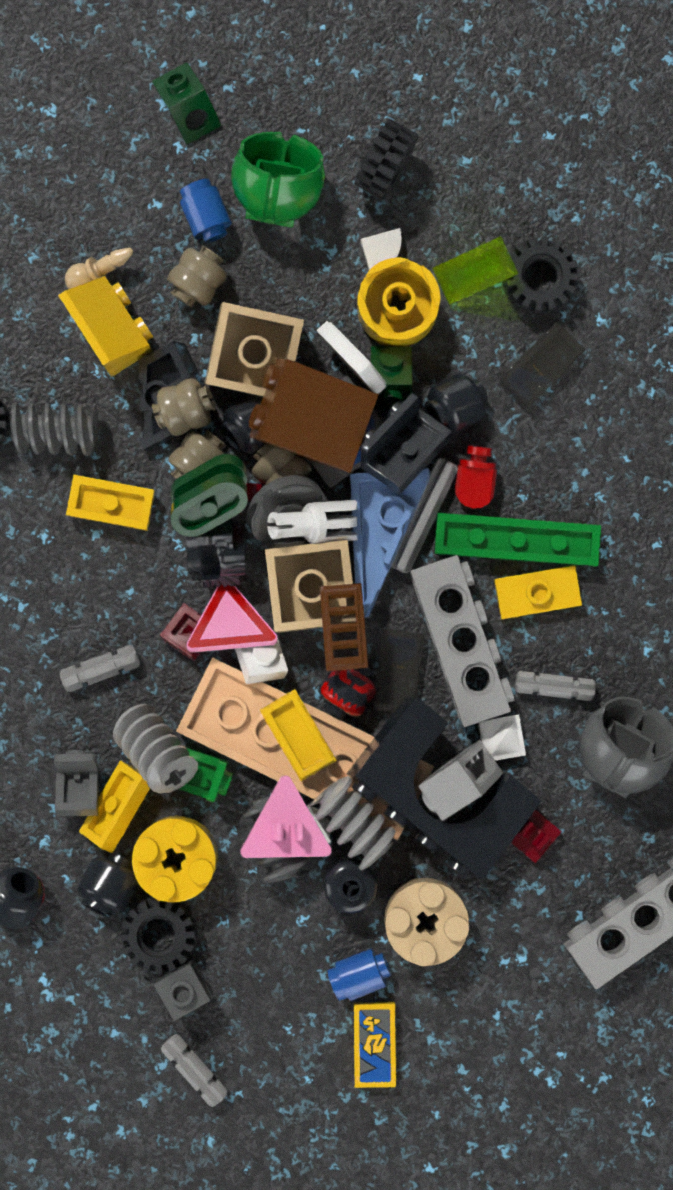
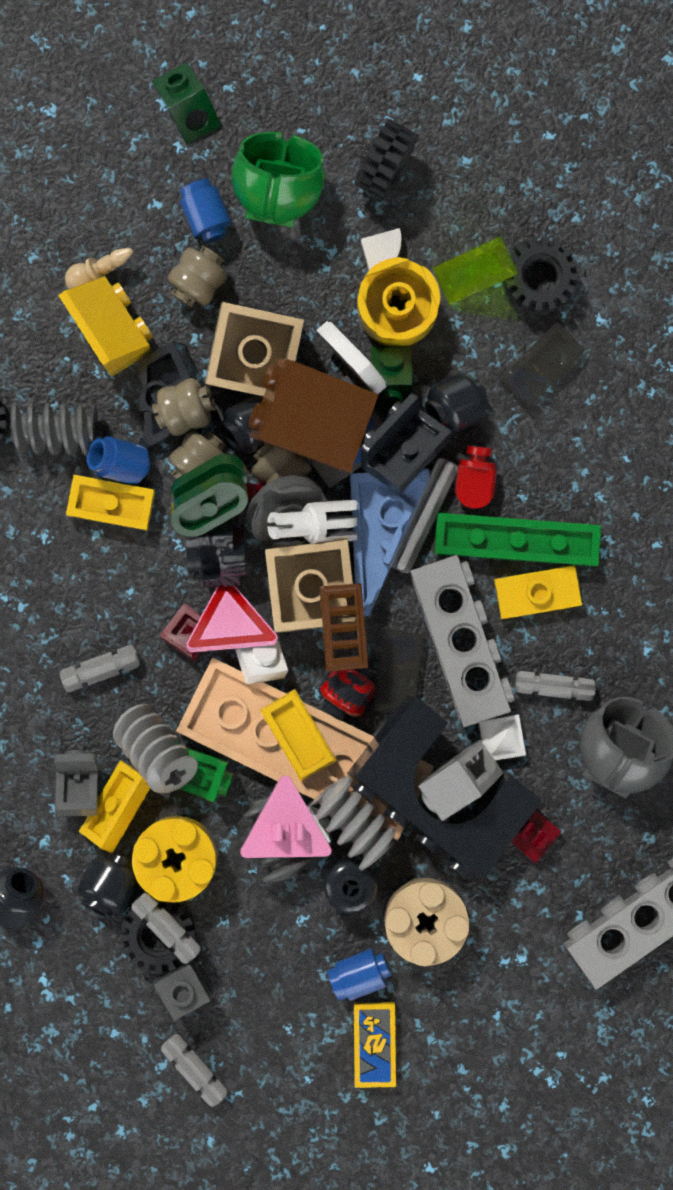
none -> blue brick [87,436,150,485]
none -> light grey axle [132,892,201,964]

